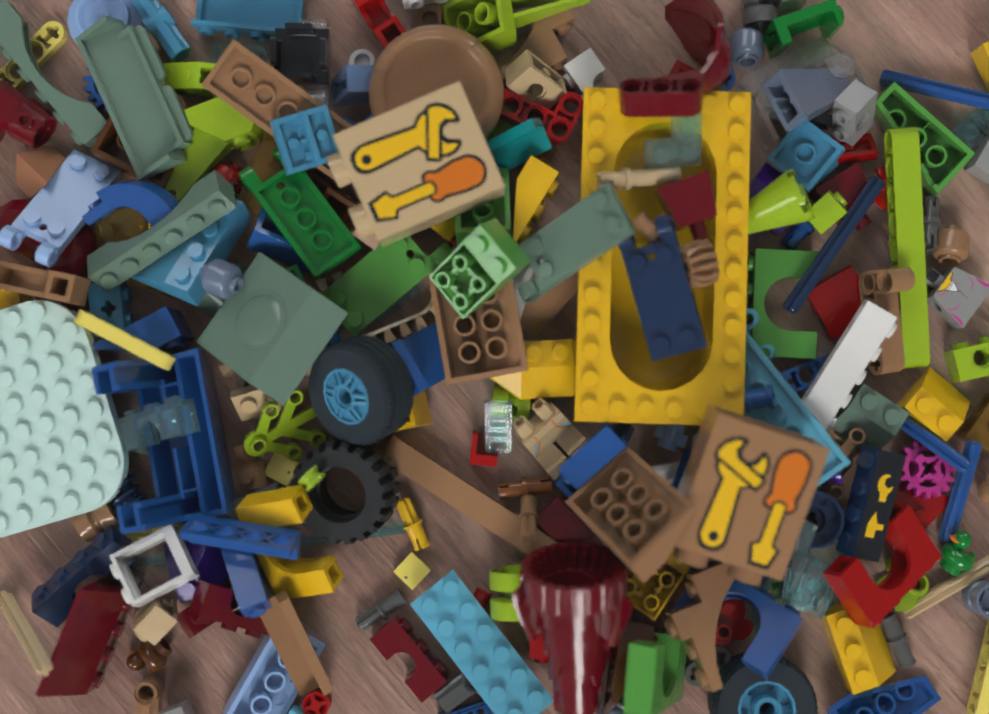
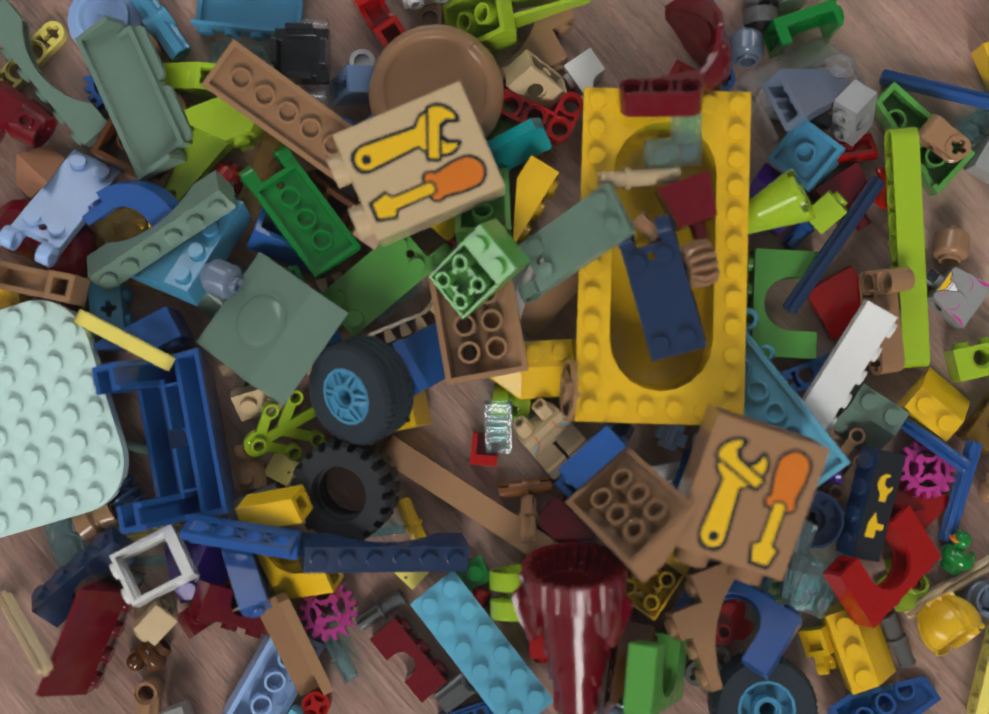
clear light blue arch [115,396,201,453] -> none
dark azure slope [269,104,339,175] -> none
lime bush [298,464,326,492] -> none
blue bush [744,384,776,413] -> none
dark grey pin [922,196,941,251] -> none
none -> clear light blue slope [44,517,83,567]
none -> dark blue arch [299,533,470,573]
none -> dark pink gear [299,584,359,642]
none -> clear light blue axle [321,635,360,684]
none -> green plate [457,554,489,591]
none -> medium nougat wheel [560,358,581,421]
none -> yellow plate [798,625,837,675]
none -> yellow piece [916,591,985,657]
none -> medium nougat piece [918,114,972,163]

